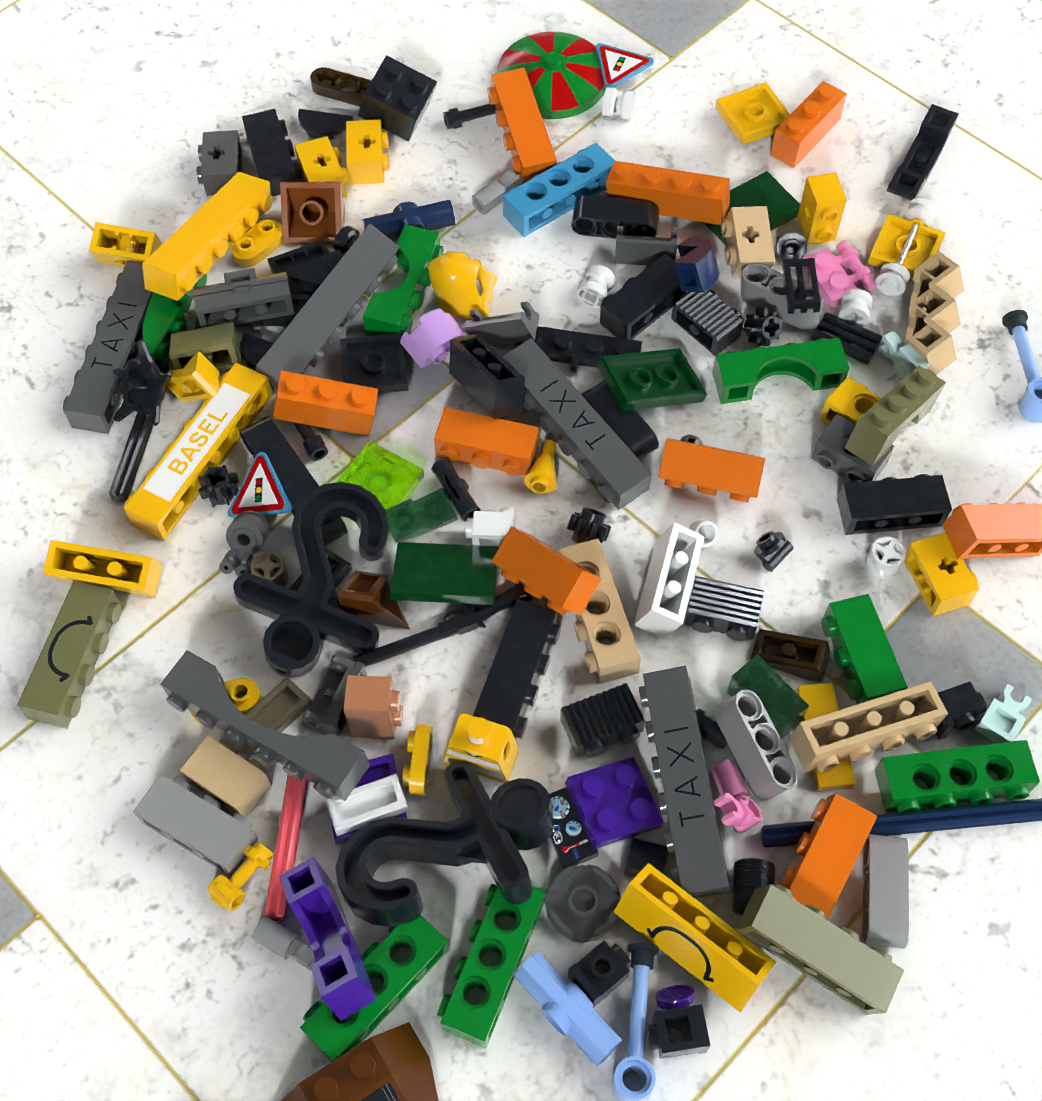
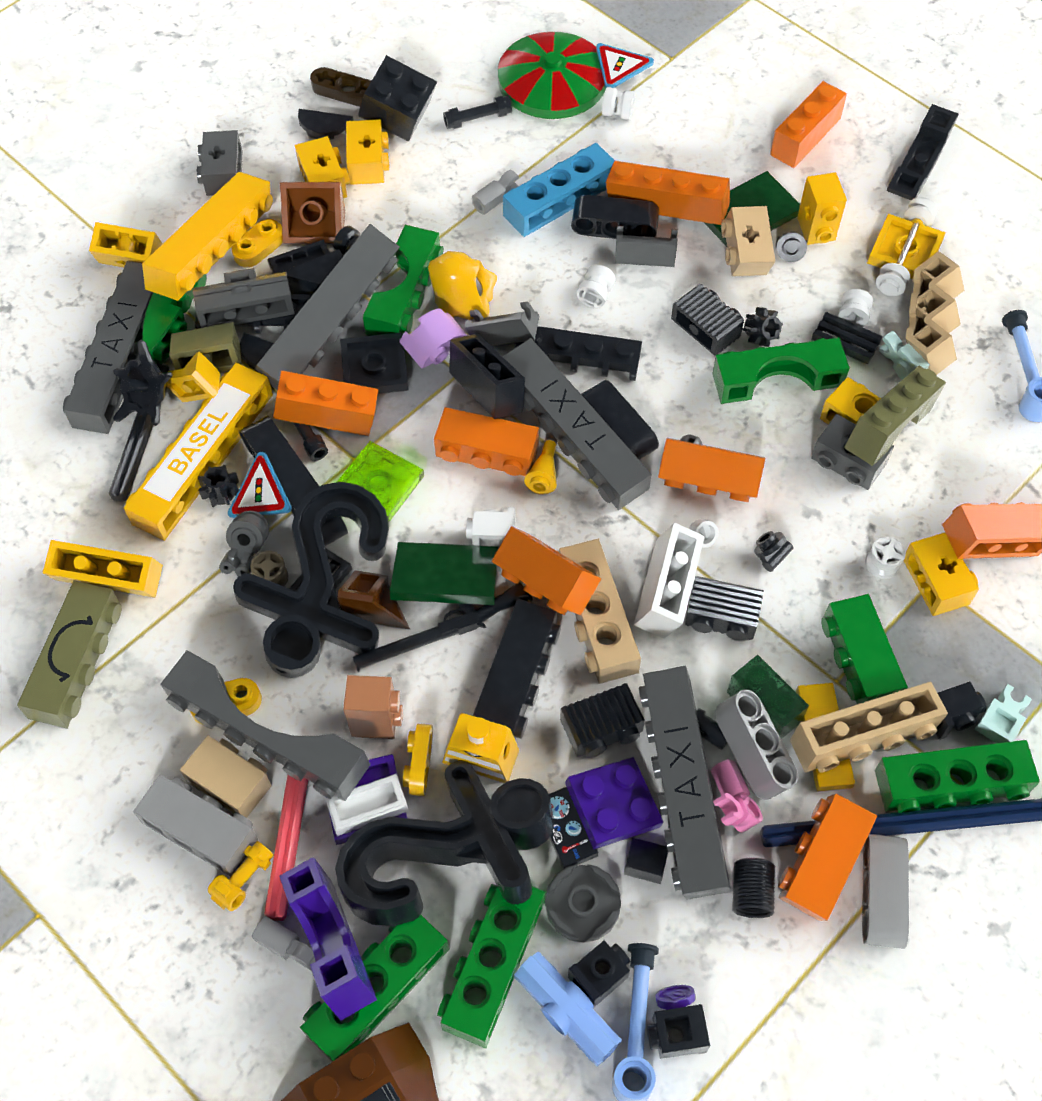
black brick [242,109,302,196] -> none
dark tan tile [246,677,312,733] -> none
dark grey hinge [301,655,367,736] -> none
dark blue piece [363,200,456,240] -> none
clear green slope [386,488,458,543] -> none
black pin [431,458,481,522] -> none
orange brick [487,68,557,184] -> none
black gear [567,507,611,544] -> none
dark green tile [596,348,707,412] -> none
black brick [600,254,688,340] -> none
yellow brick [614,863,776,1013] -> none
dark blue brick [673,235,720,293] -> none
yellow plate [715,82,790,146] -> none
brick [736,884,904,1015] -> none
light grey beam [741,263,823,330] -> none
dark brown slope [750,629,830,683] -> none
black tile [782,258,821,314] -> none
bright pink plate [802,241,877,309] -> none
black brick [837,474,952,535] -> none

